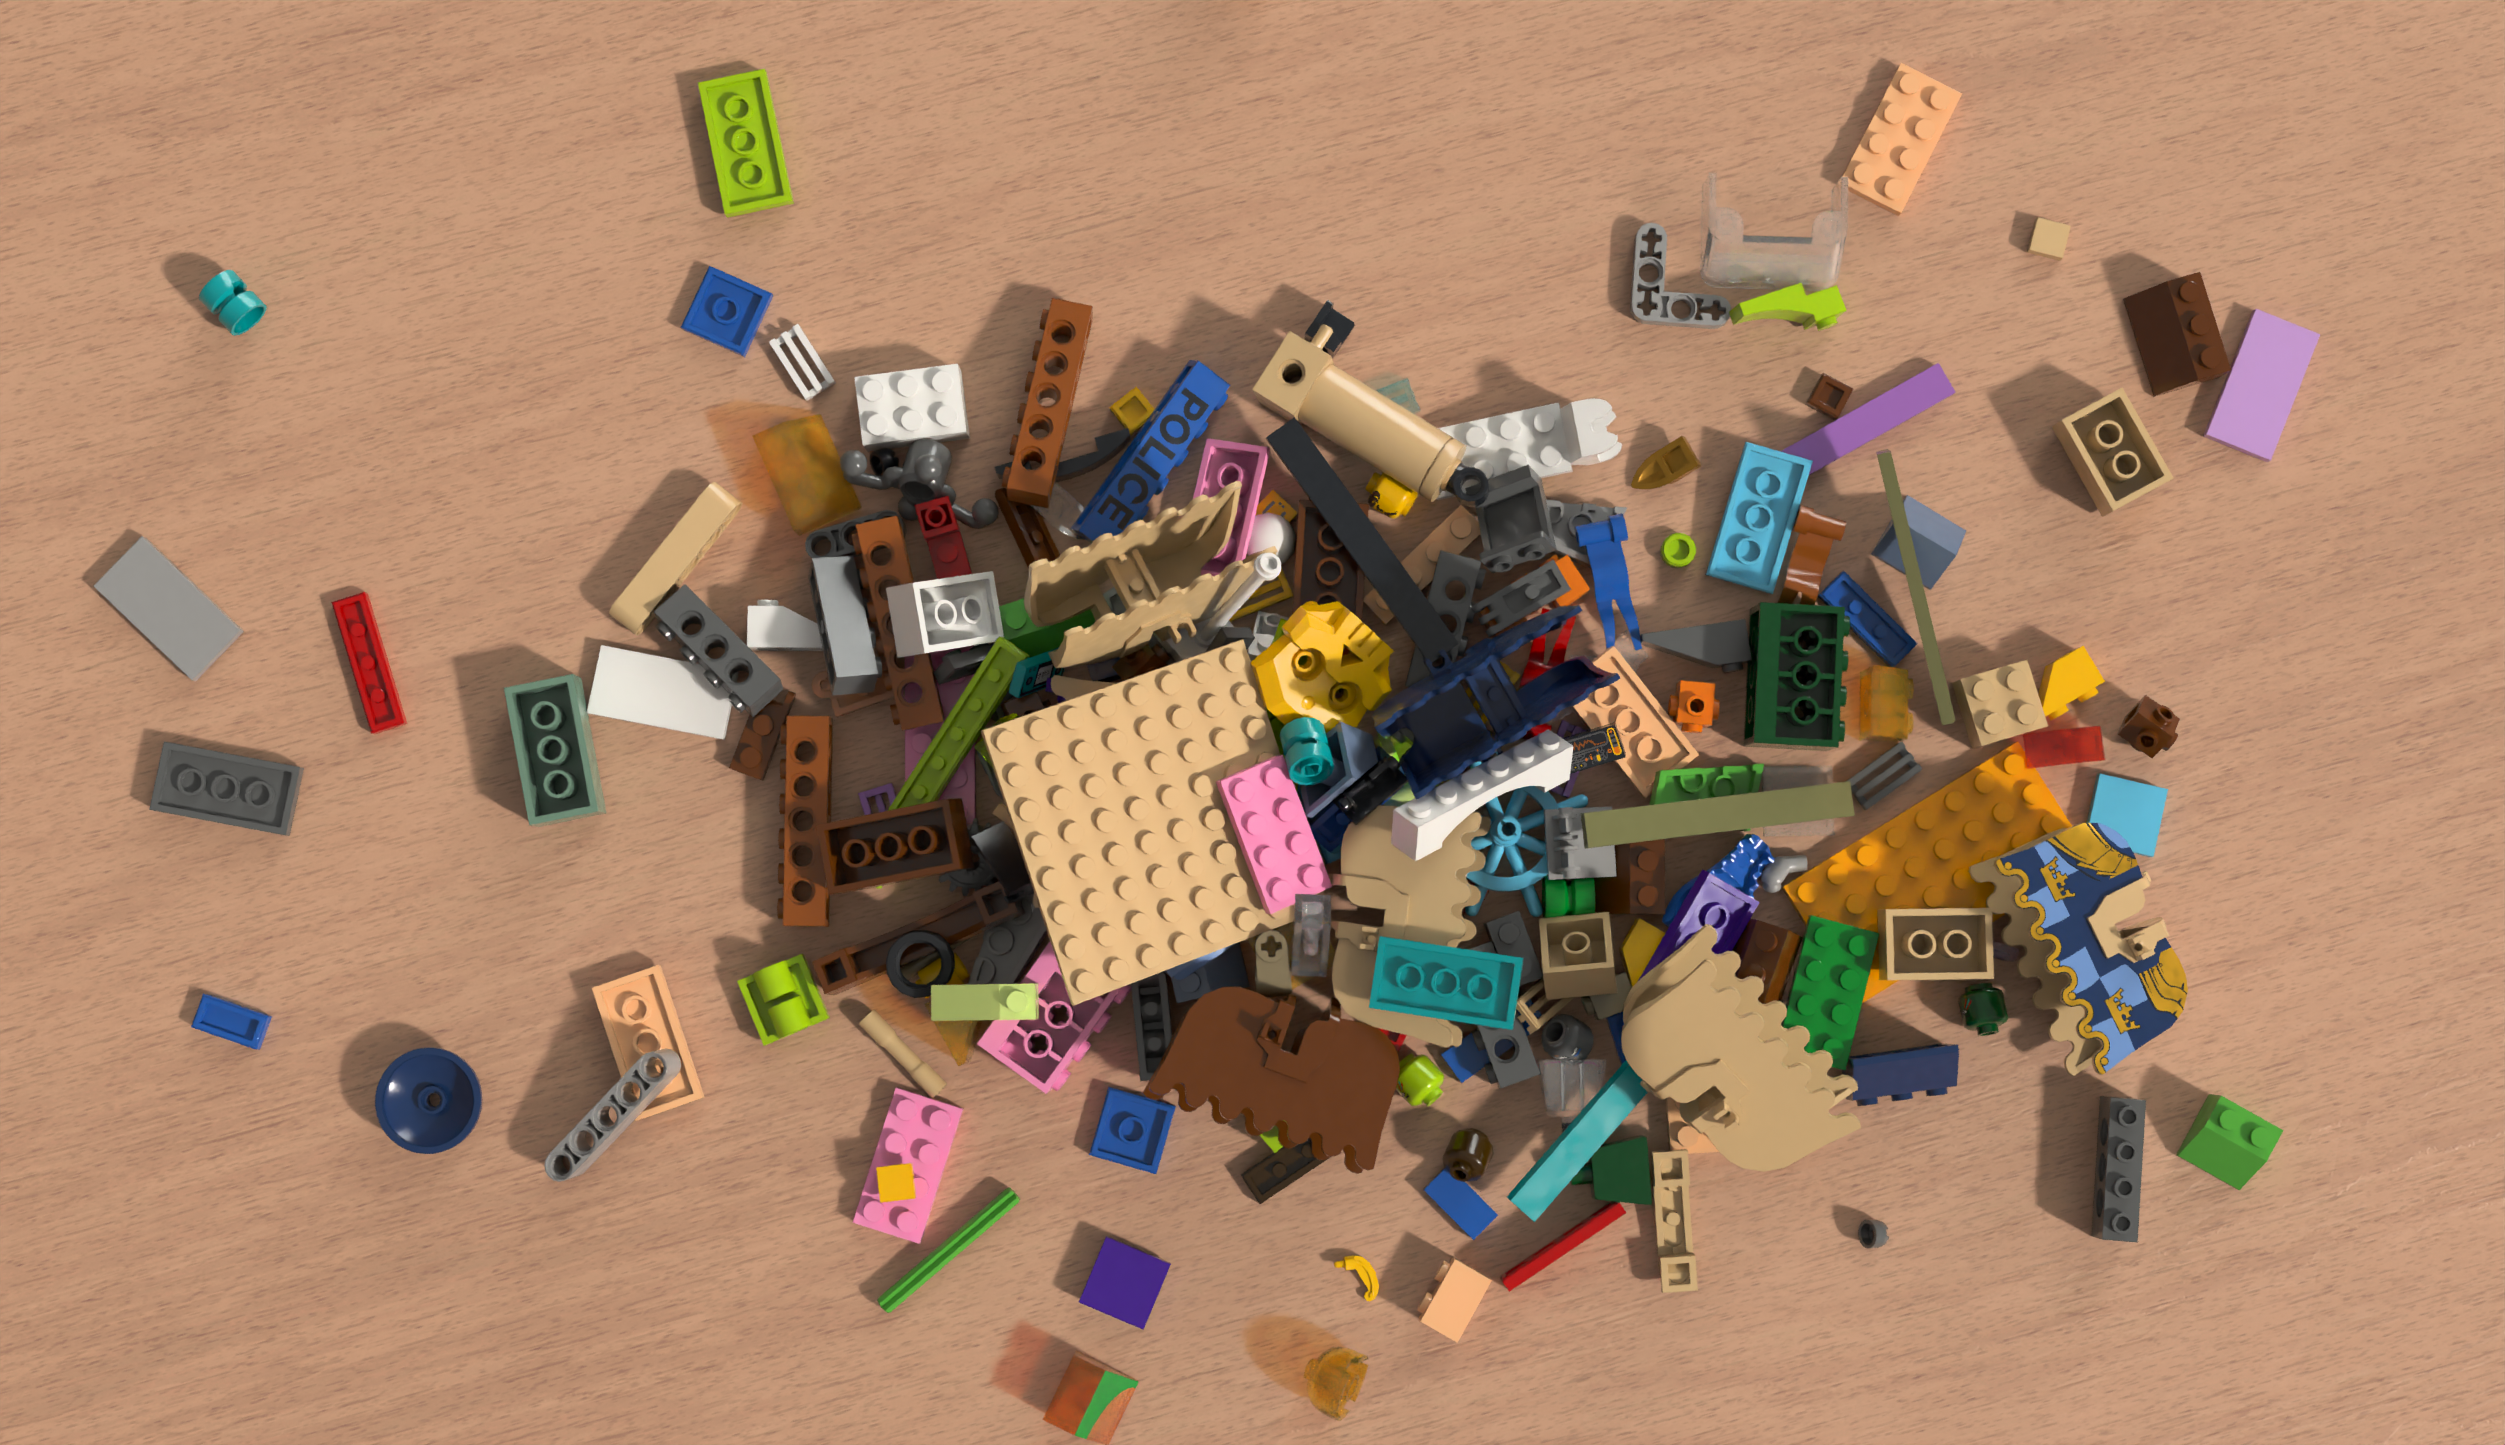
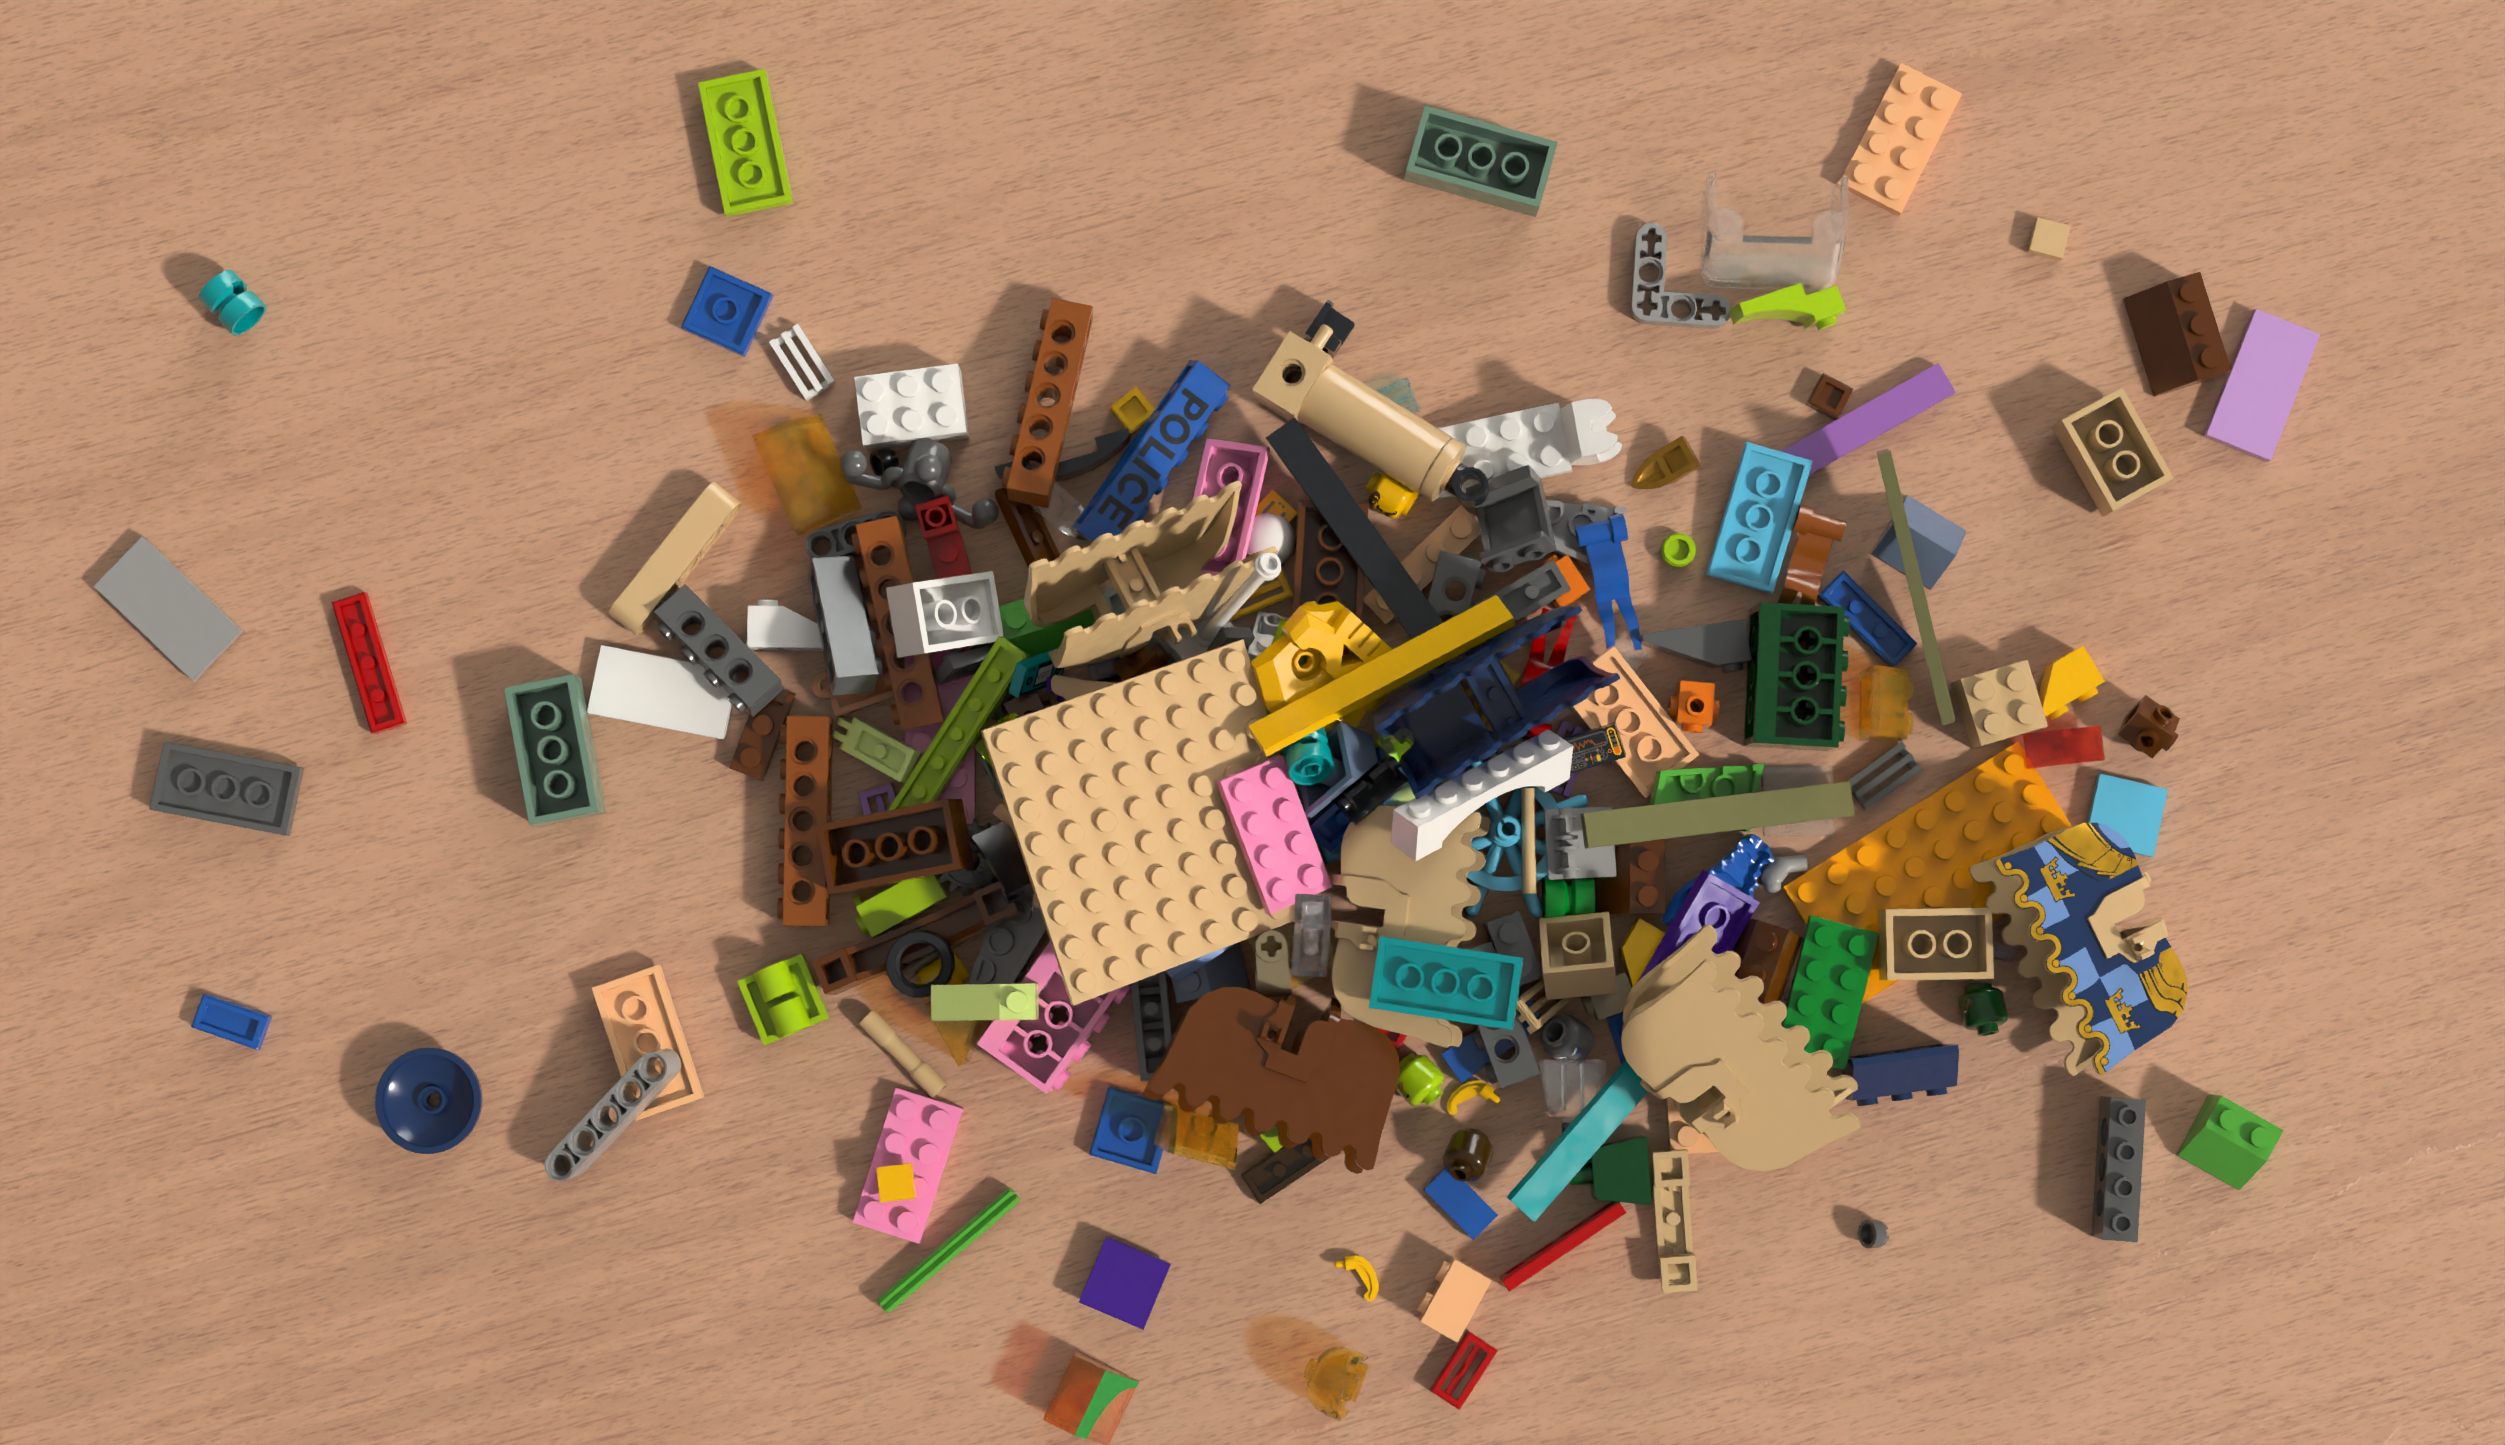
none -> yellowish green hinge [831,716,921,783]
none -> lime brick [853,875,949,938]
none -> clear yellow slope [1154,1100,1239,1170]
none -> yellow tile [1248,595,1515,757]
none -> sand green brick [1404,105,1558,217]
none -> red tile [1429,1330,1498,1410]
none -> yellow piece [1447,1080,1500,1115]
none -> tan bar [1520,788,1537,894]

